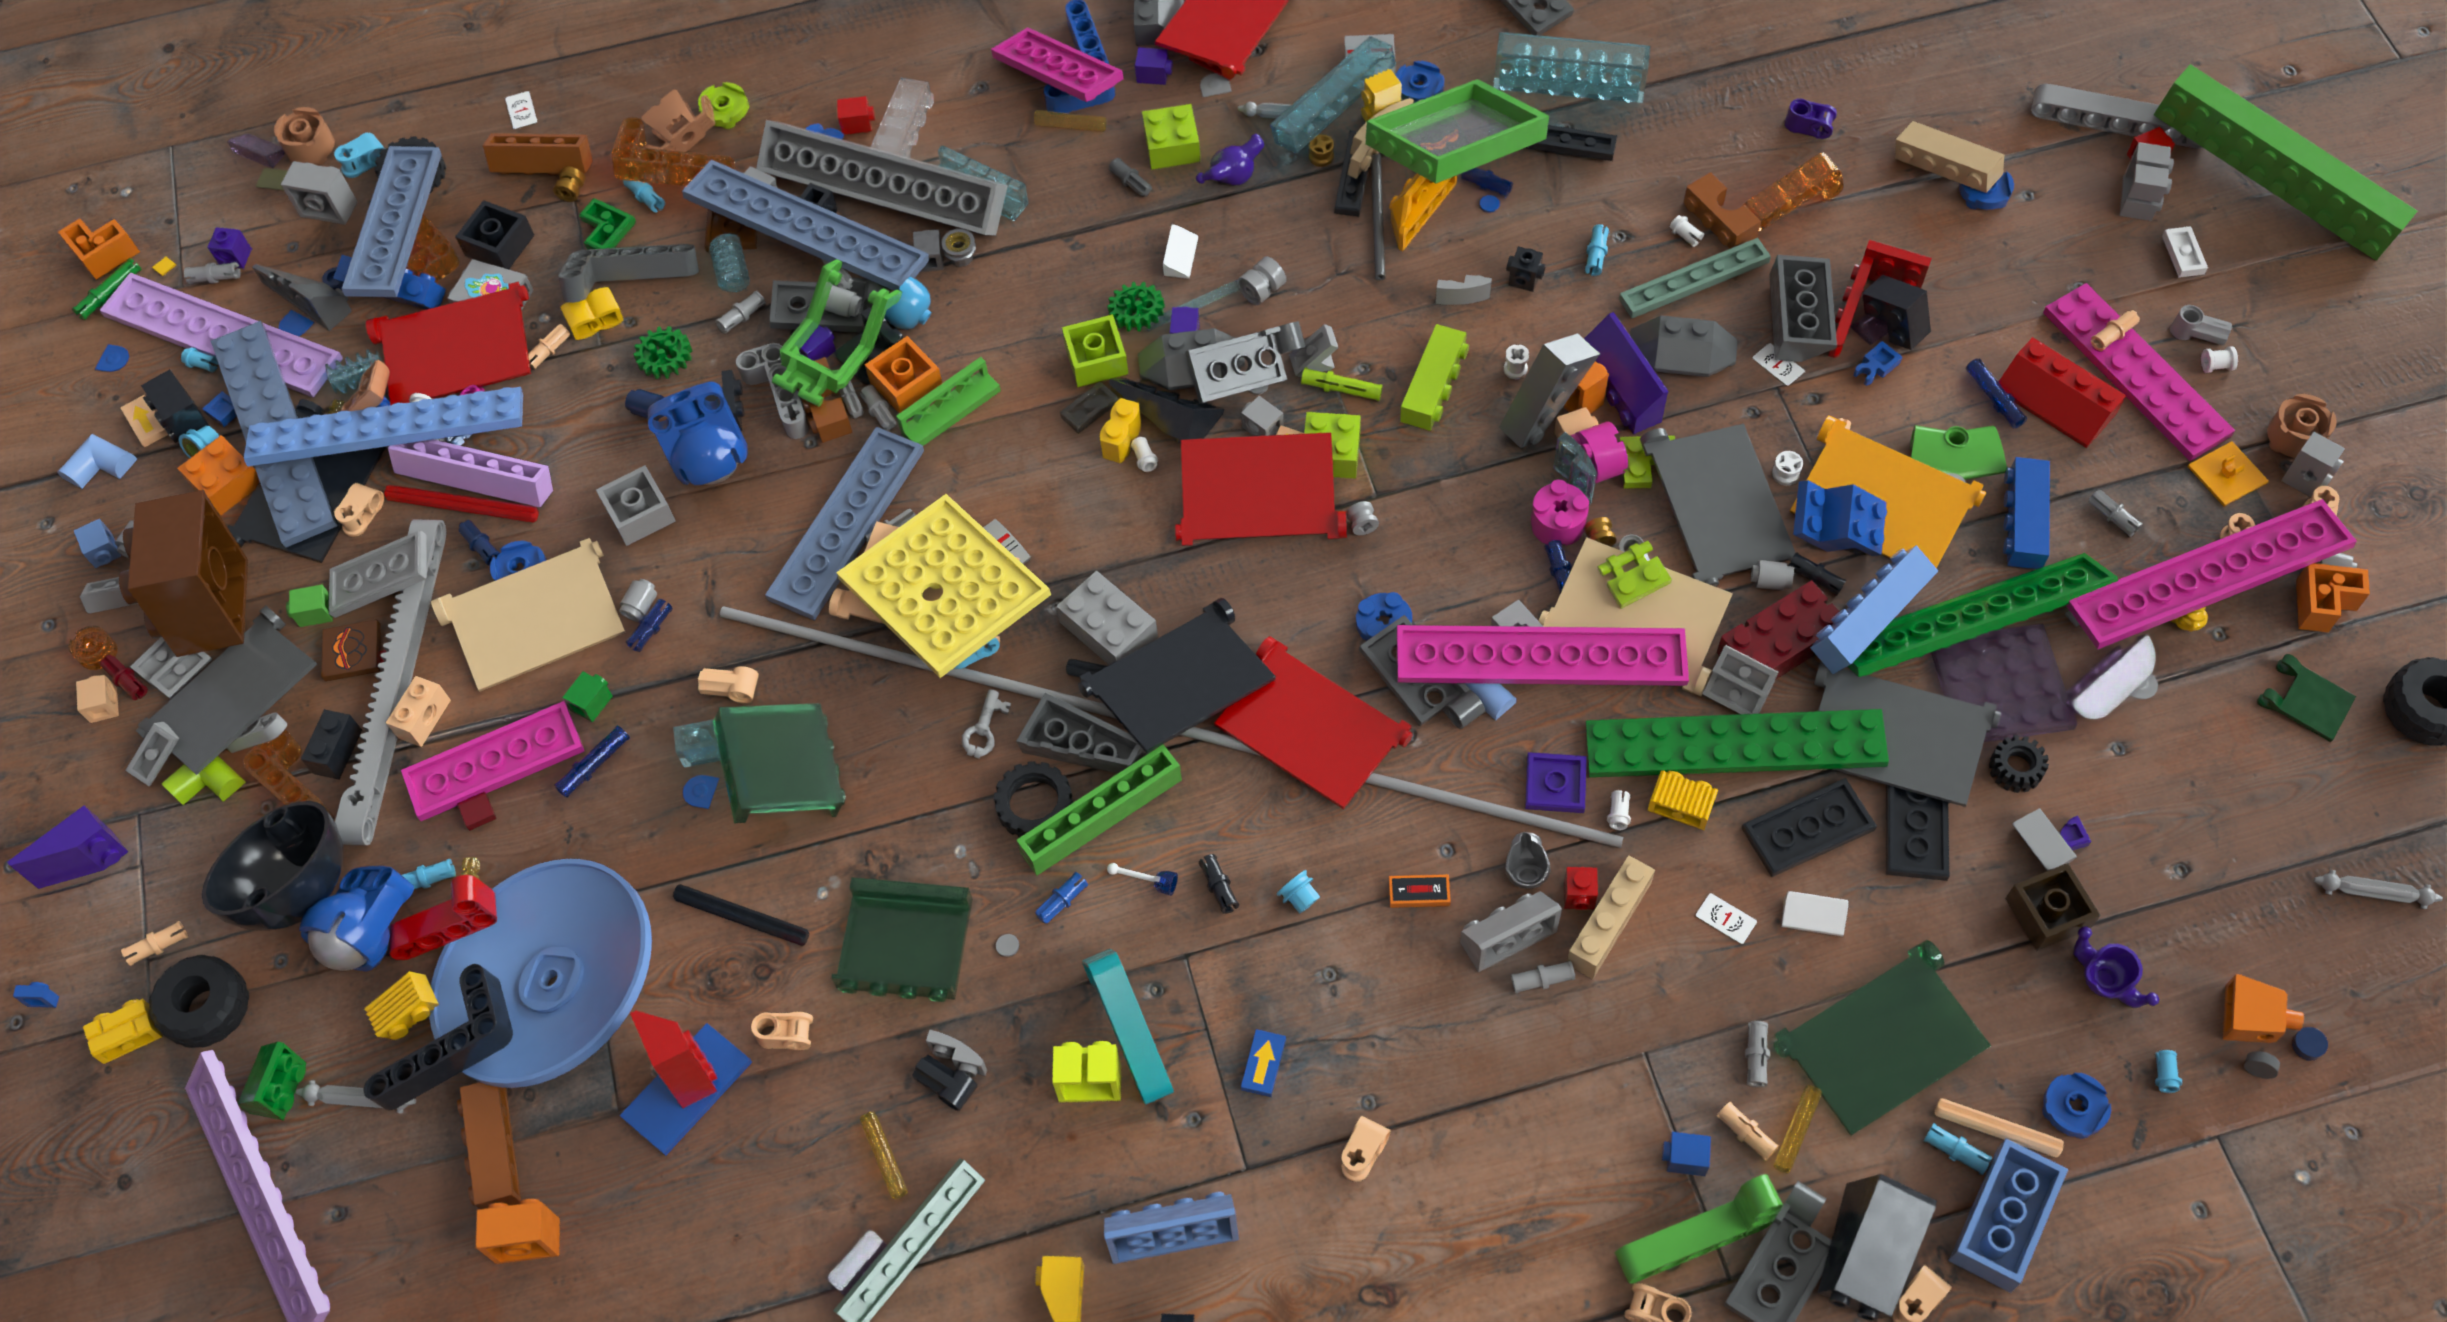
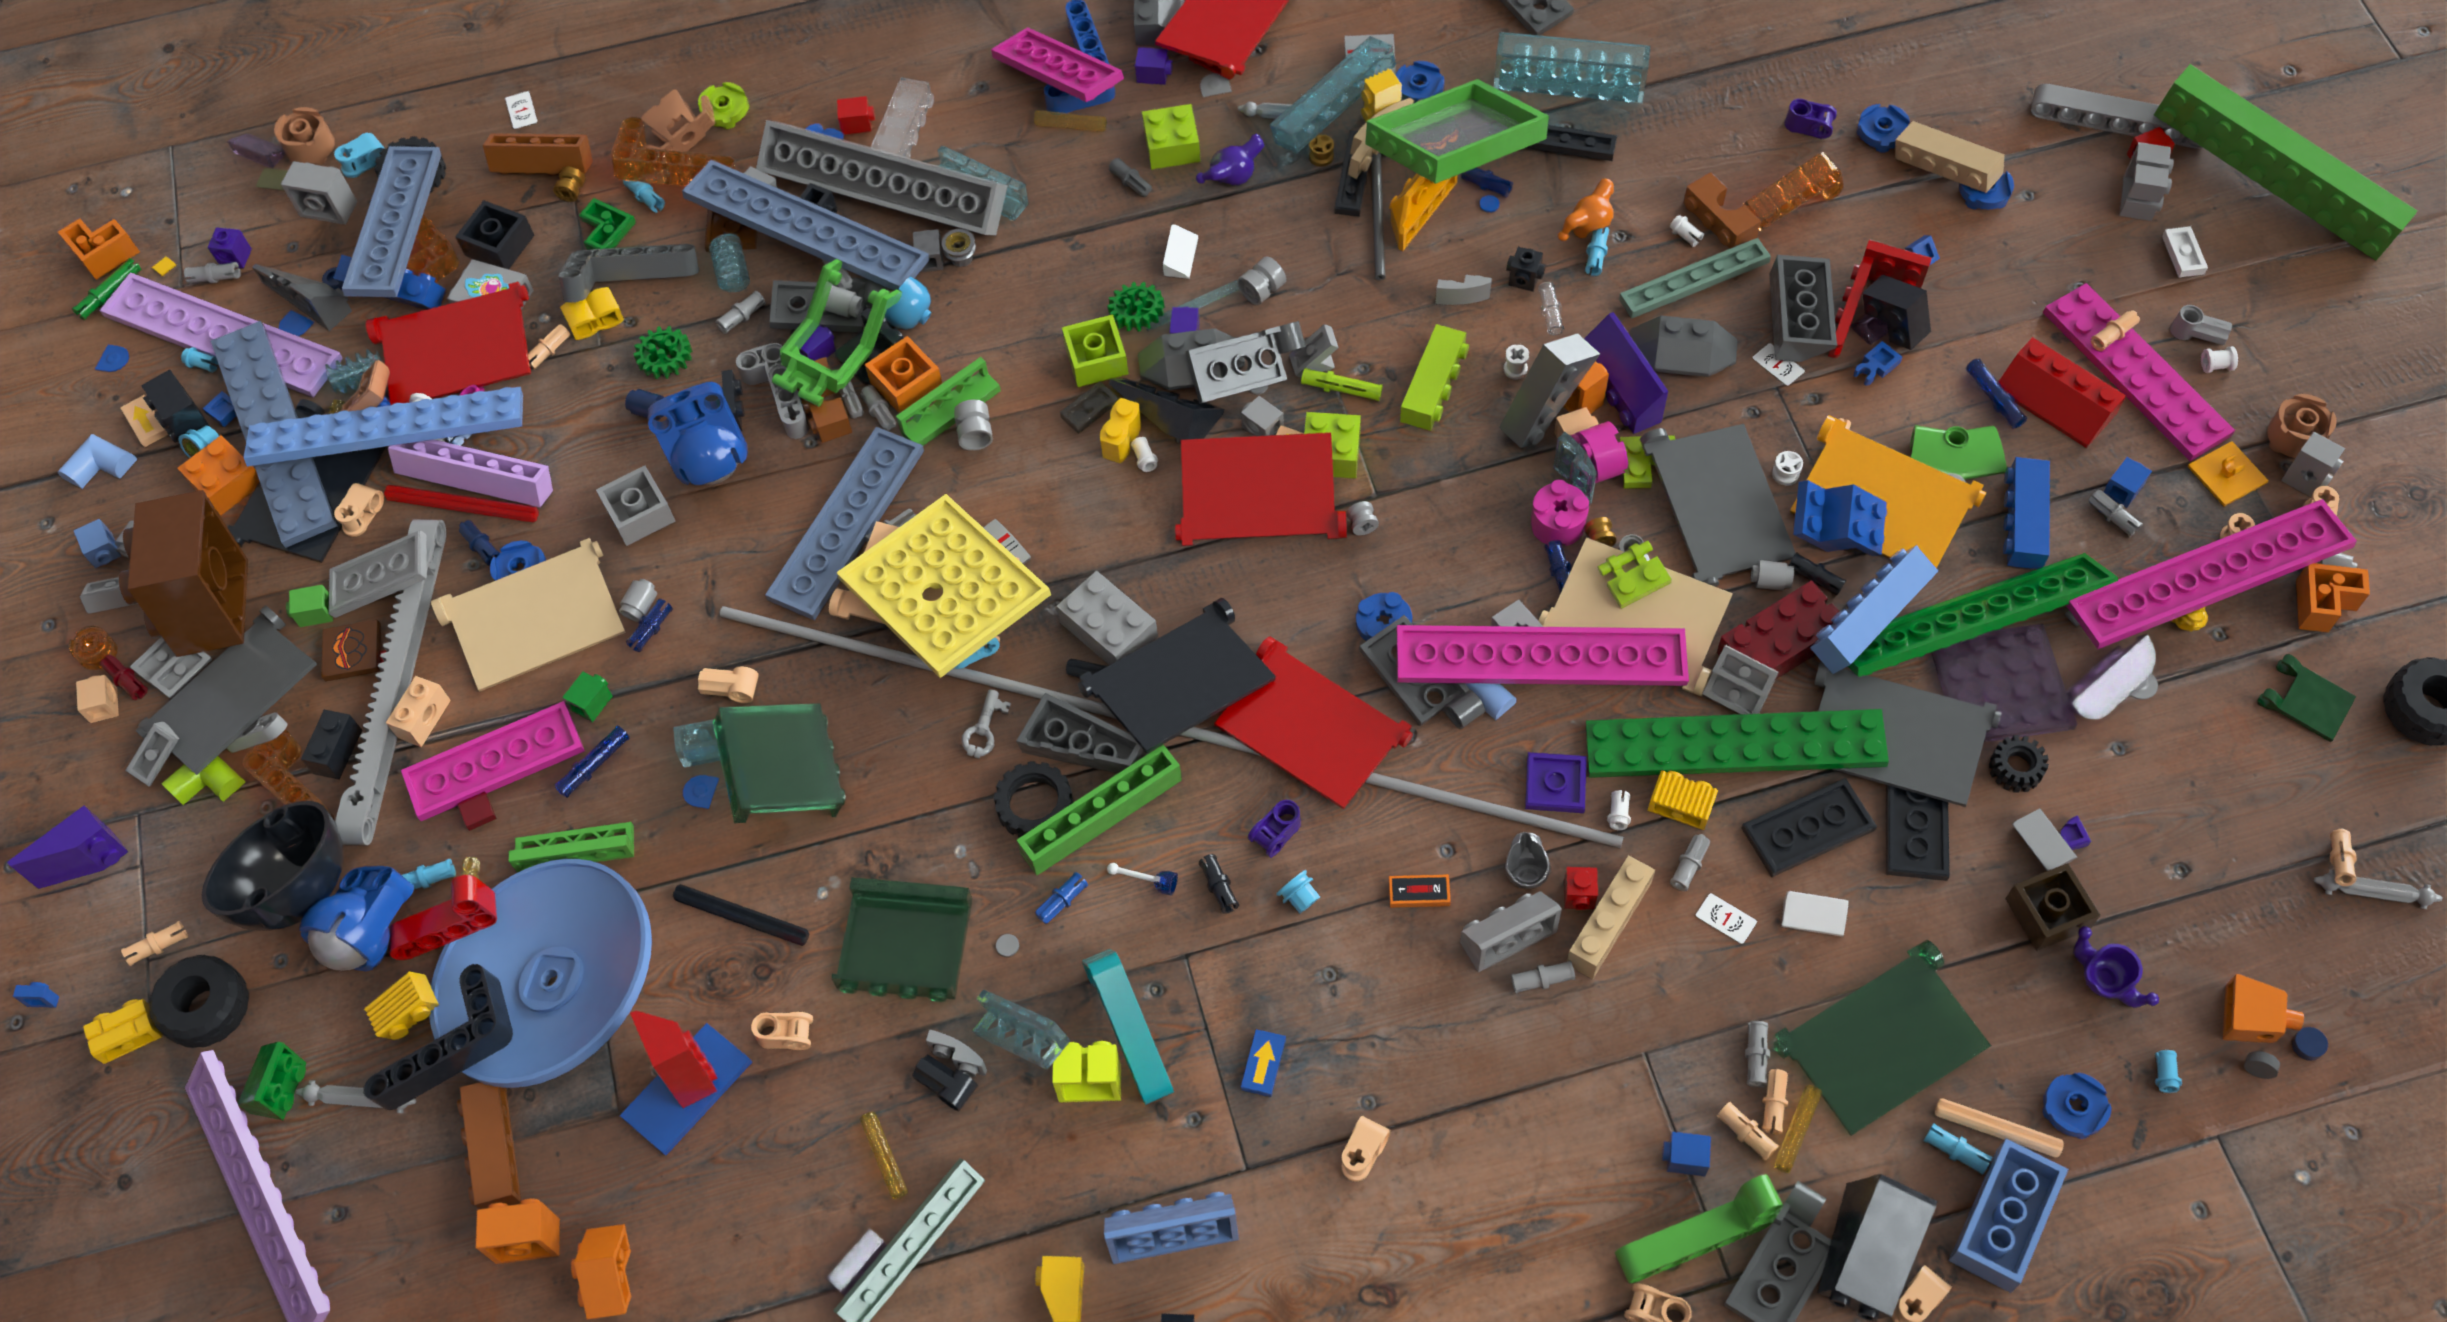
none -> bright green fence [509,822,634,873]
none -> orange brick [571,1224,631,1319]
none -> light grey wheel [954,400,993,450]
none -> clear light blue fence [972,990,1071,1070]
none -> dark purple piece [1247,800,1301,858]
none -> clear pin [1538,282,1565,335]
none -> orange piece [1557,179,1614,241]
none -> light grey axle [1670,834,1710,891]
none -> light nougat axle [1762,1069,1788,1134]
none -> blue plate [1856,104,1910,153]
none -> blue plate [1905,235,1940,265]
none -> blue brick [2103,457,2152,508]
none -> light nougat pin [2329,829,2357,886]

